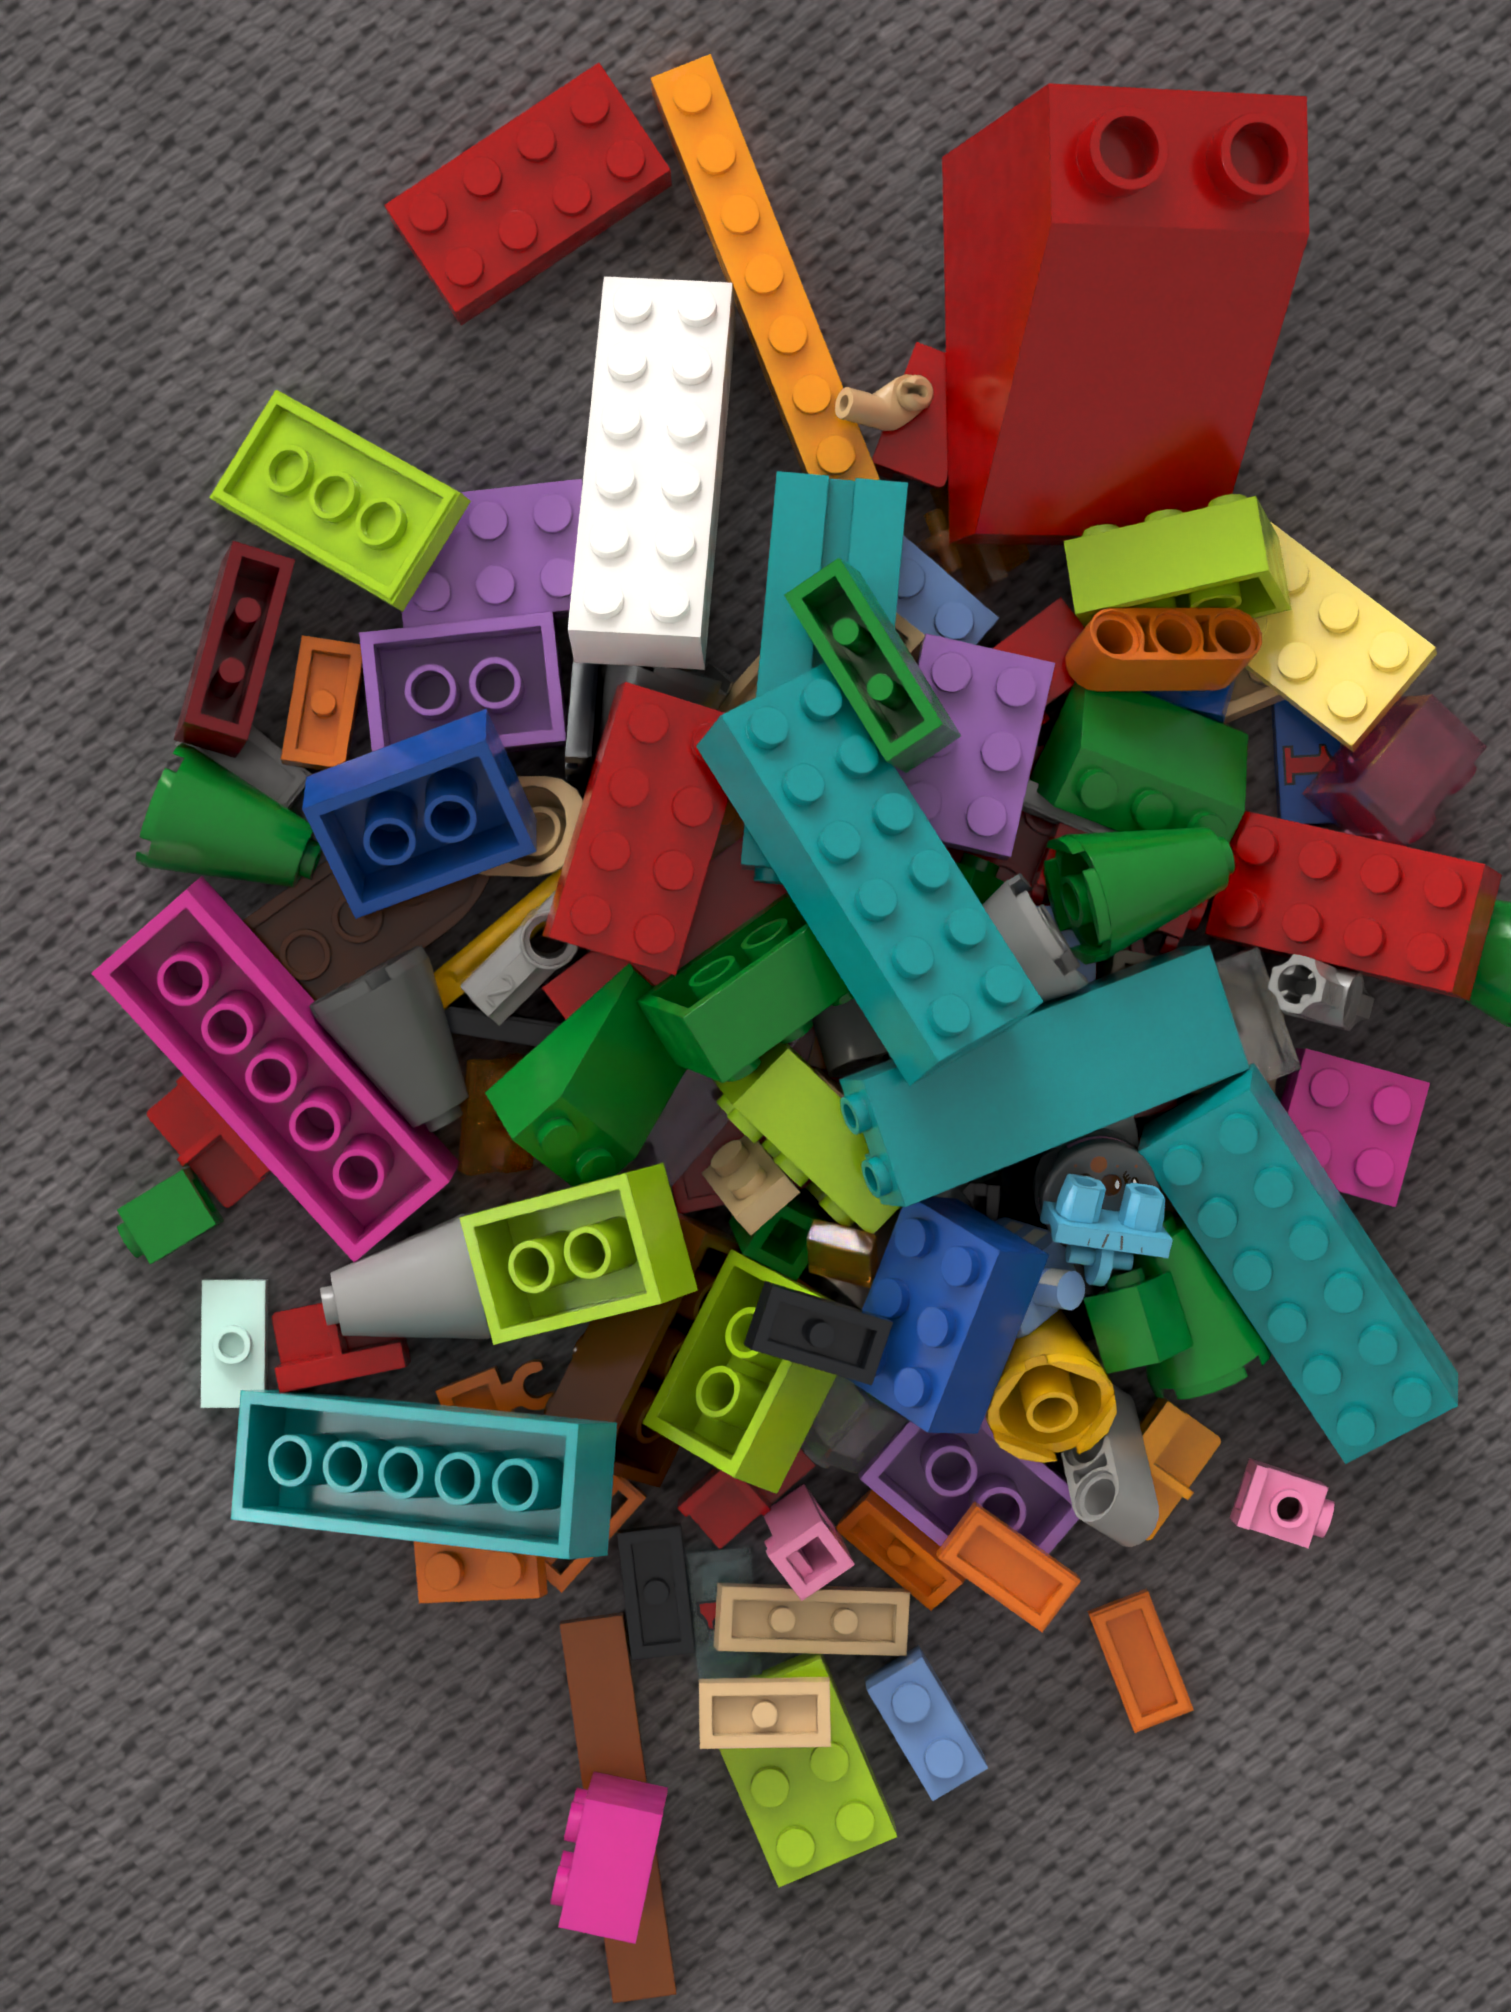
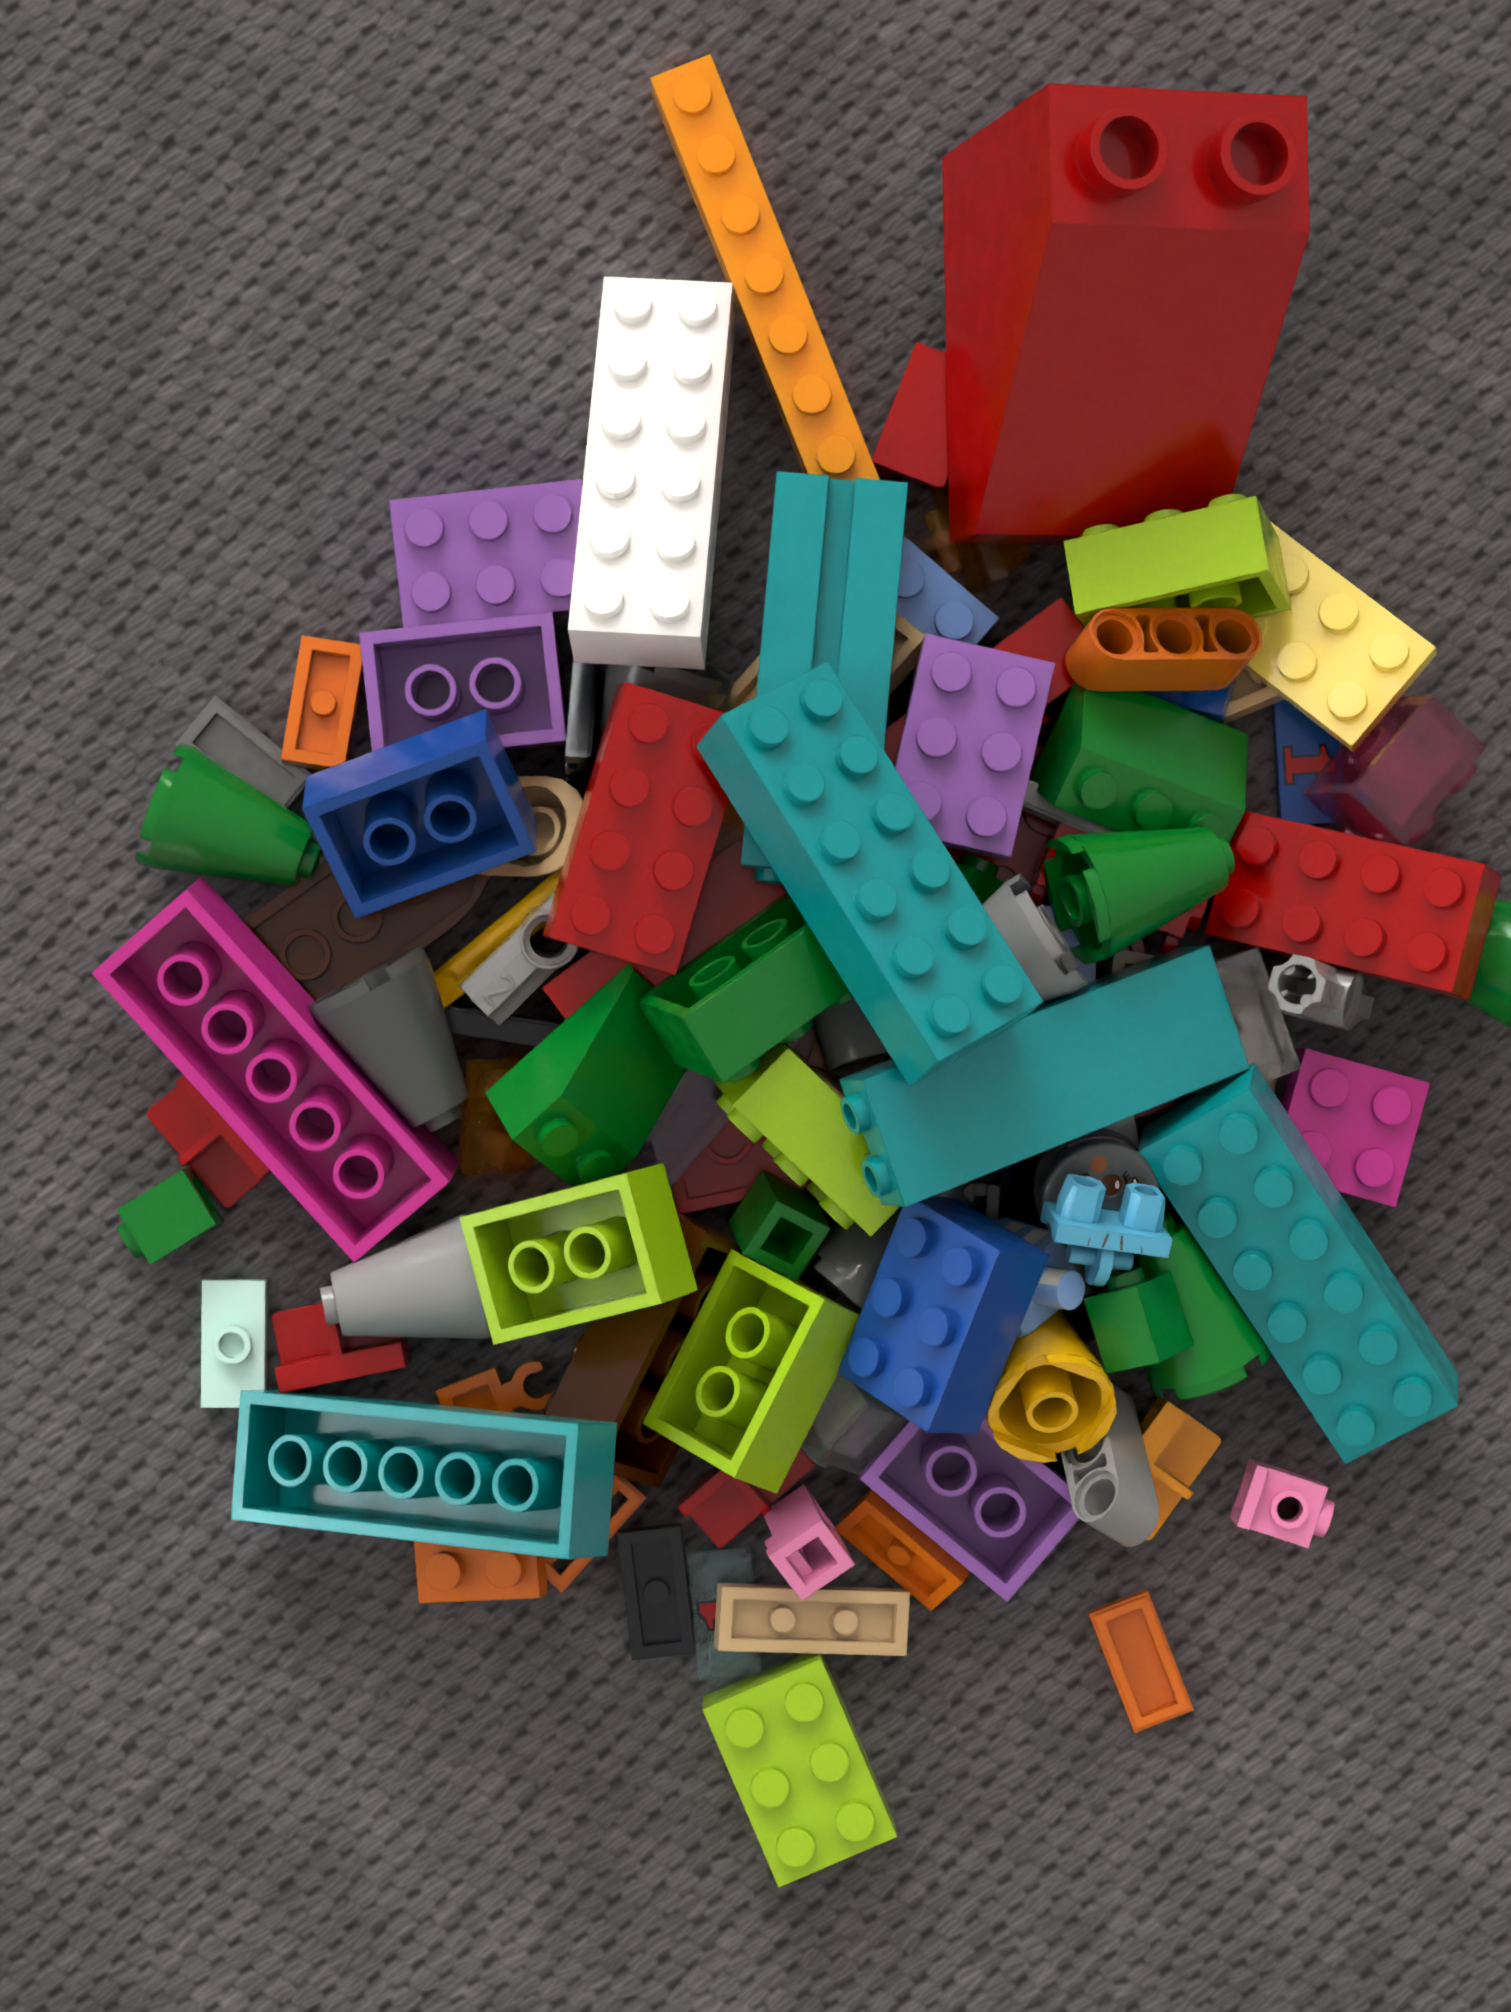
dark red brick [174,541,295,758] -> none
lime tile [209,390,471,612] -> none
red brick [384,62,672,326] -> none
dark pink brick [550,1772,668,1944] -> none
dark orange tile [560,1612,677,2003] -> none
tan plate [699,1677,831,1749] -> none
tan plate [702,1135,800,1235] -> none
black plate [744,1281,893,1385] -> none
green brick [784,557,961,773] -> none
clear orange tile [806,1220,878,1288] -> none
tan arm [835,374,934,431] -> none
medium blue brick [864,1645,988,1801] -> none
orange tile [936,1501,1081,1633] -> none

